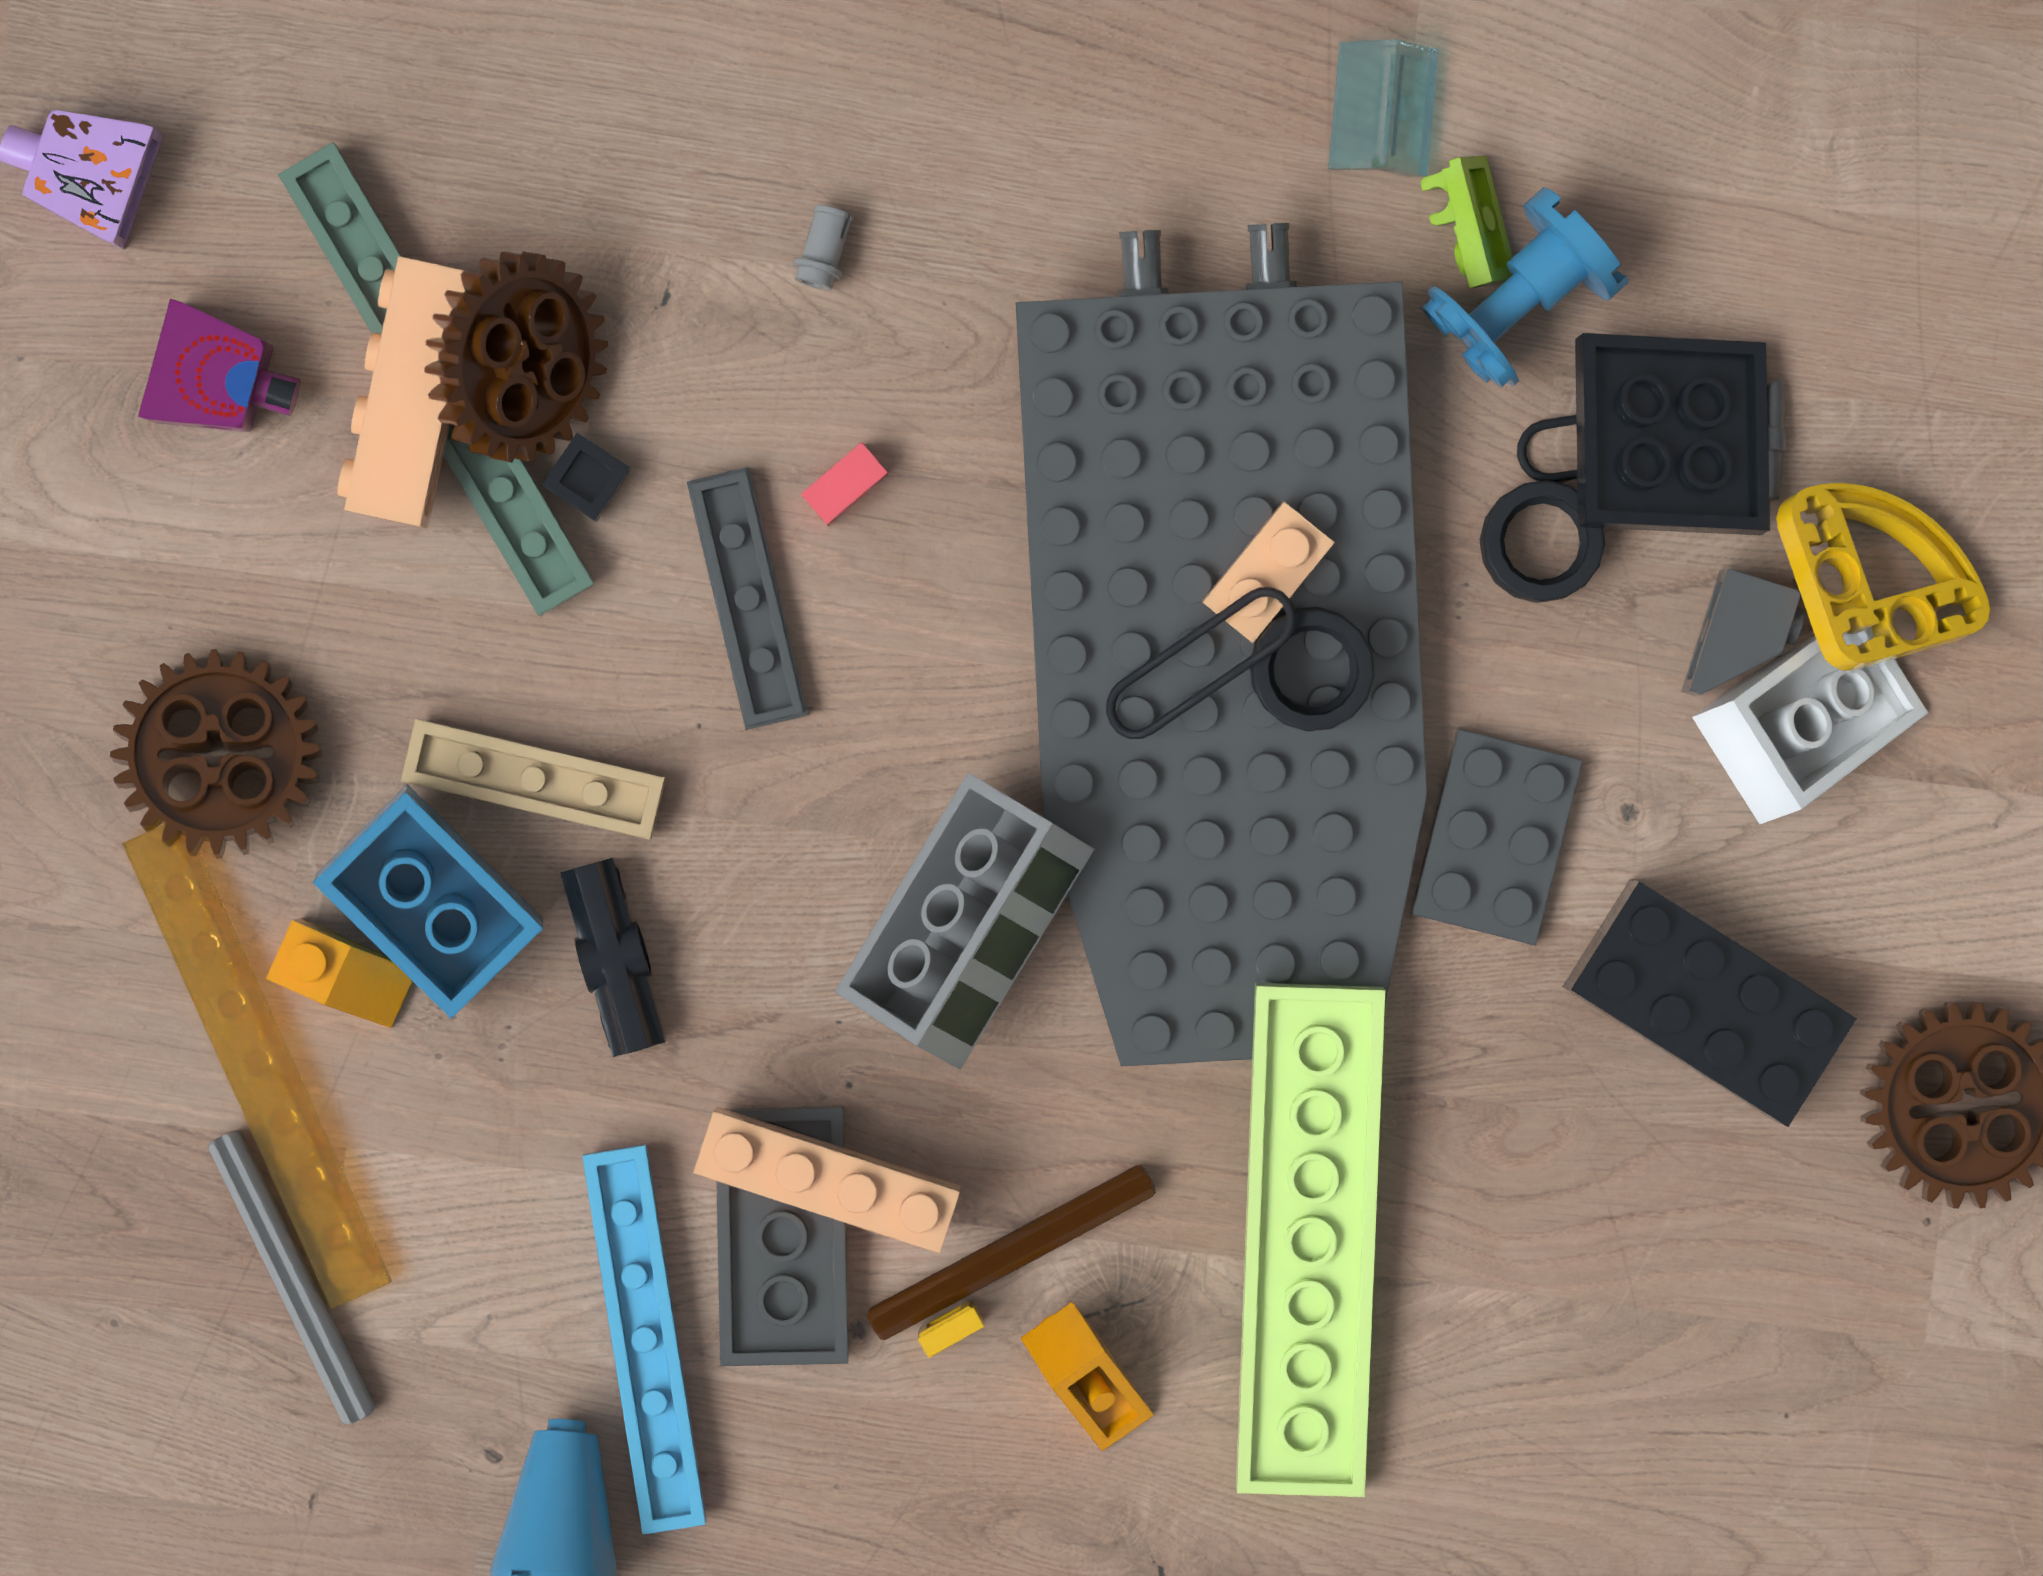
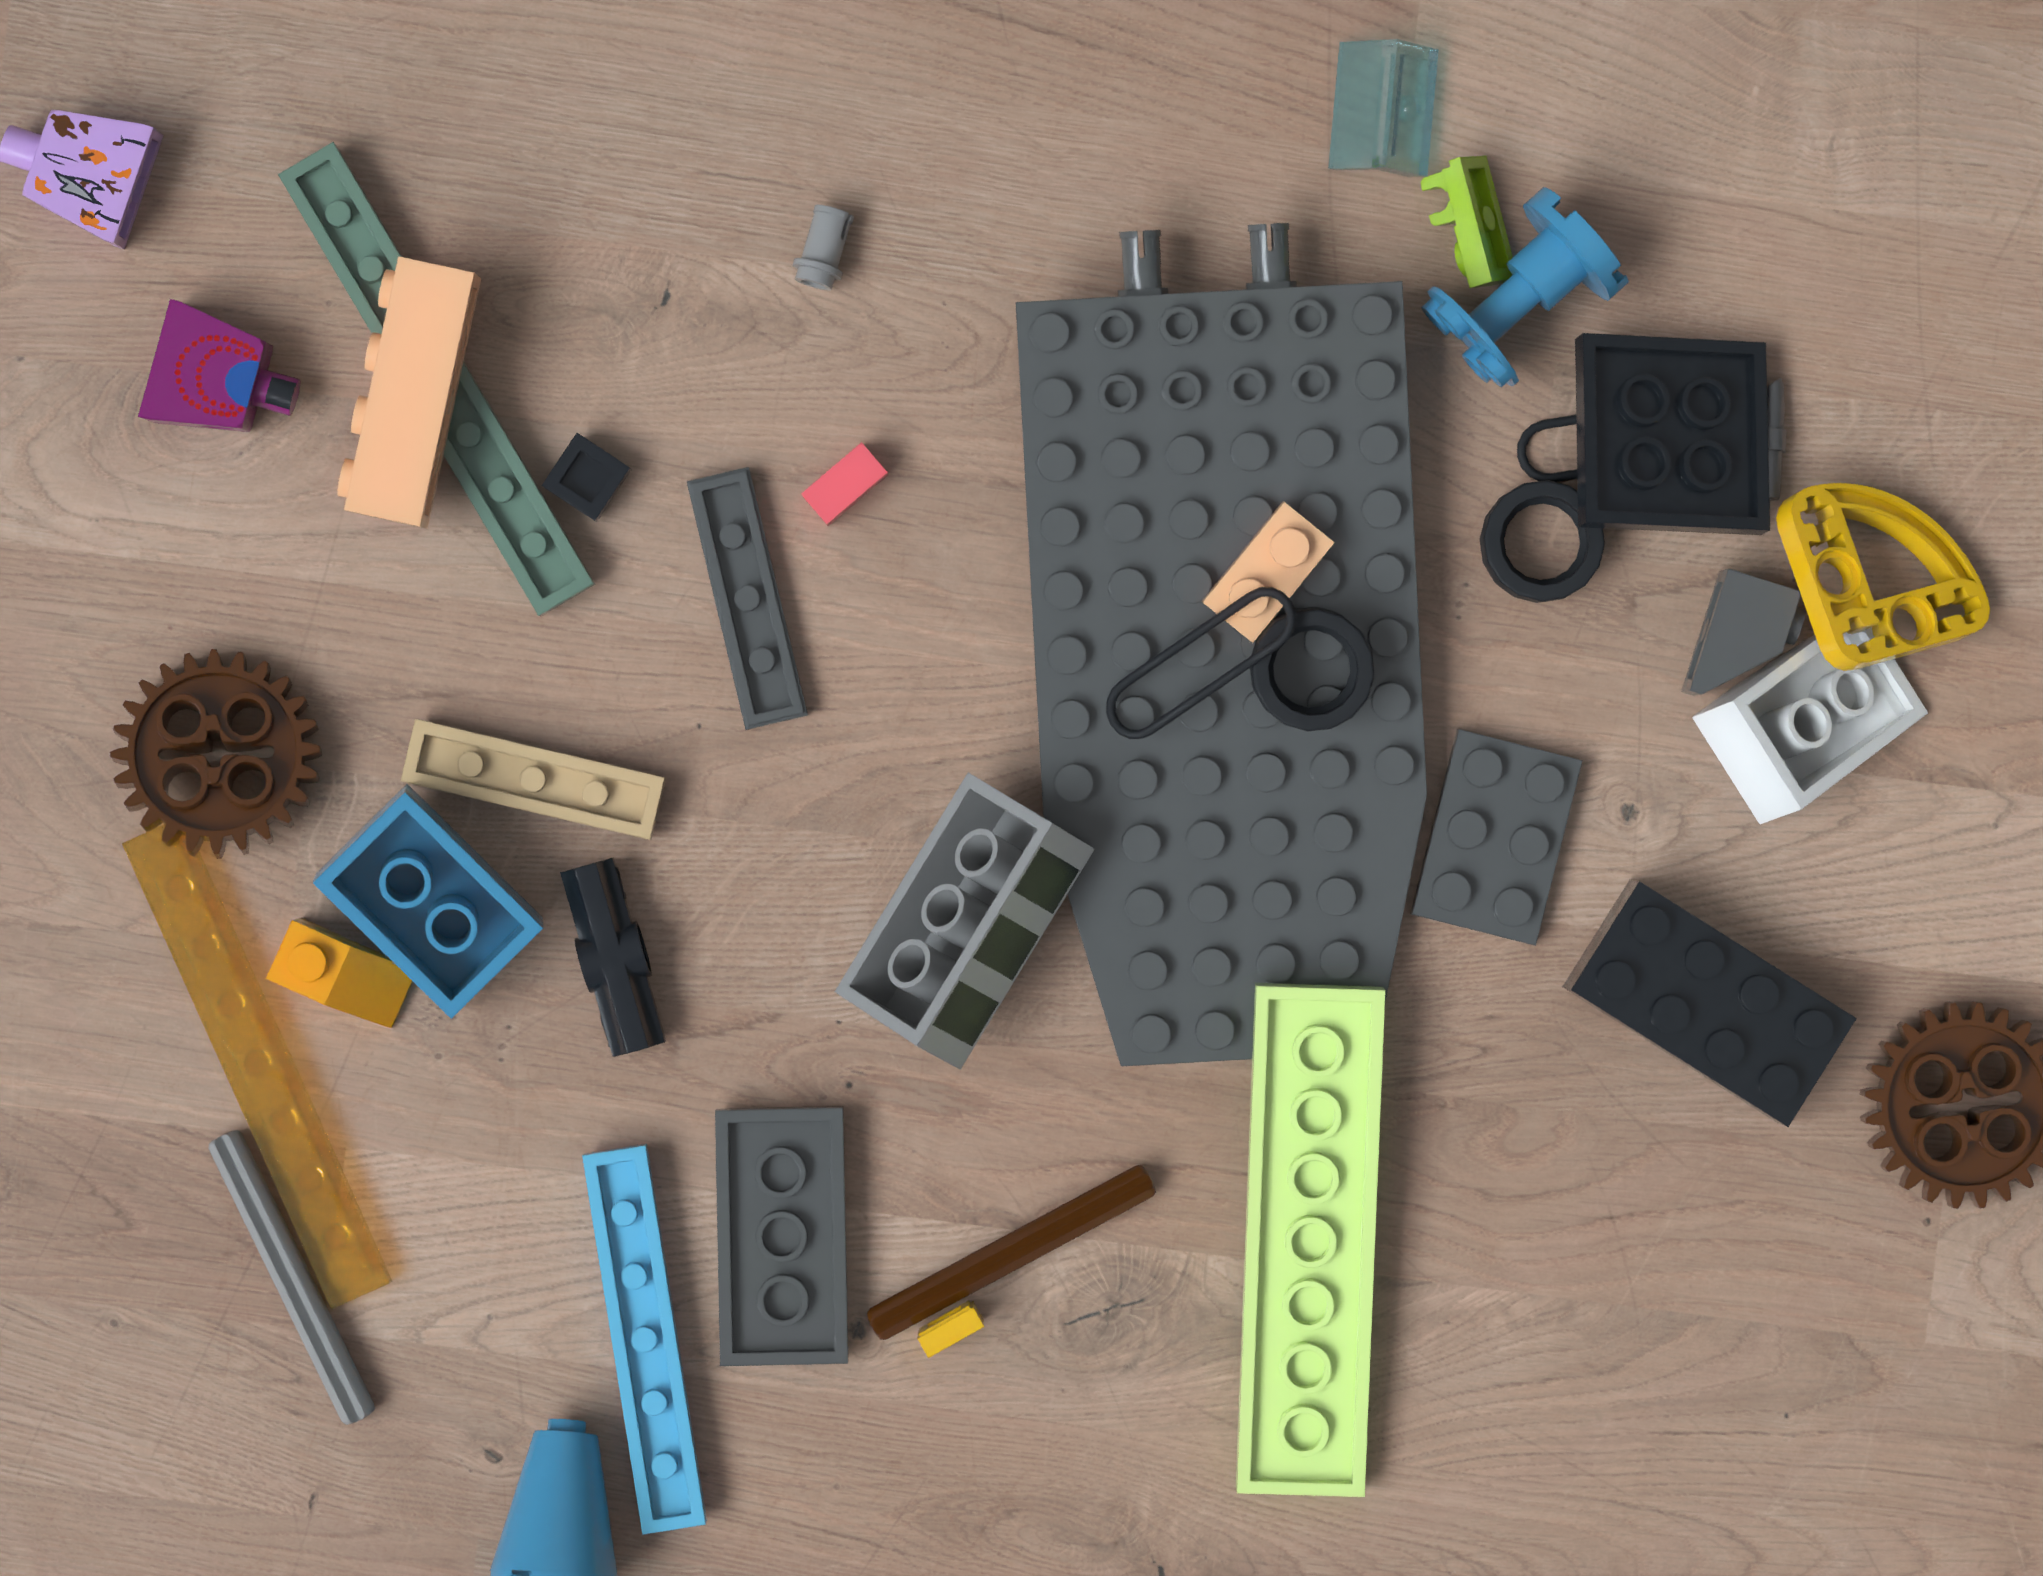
reddish brown gear [424,251,608,462] -> none
light nougat brick [693,1107,960,1254] -> none
light orange slope [1020,1301,1154,1452] -> none

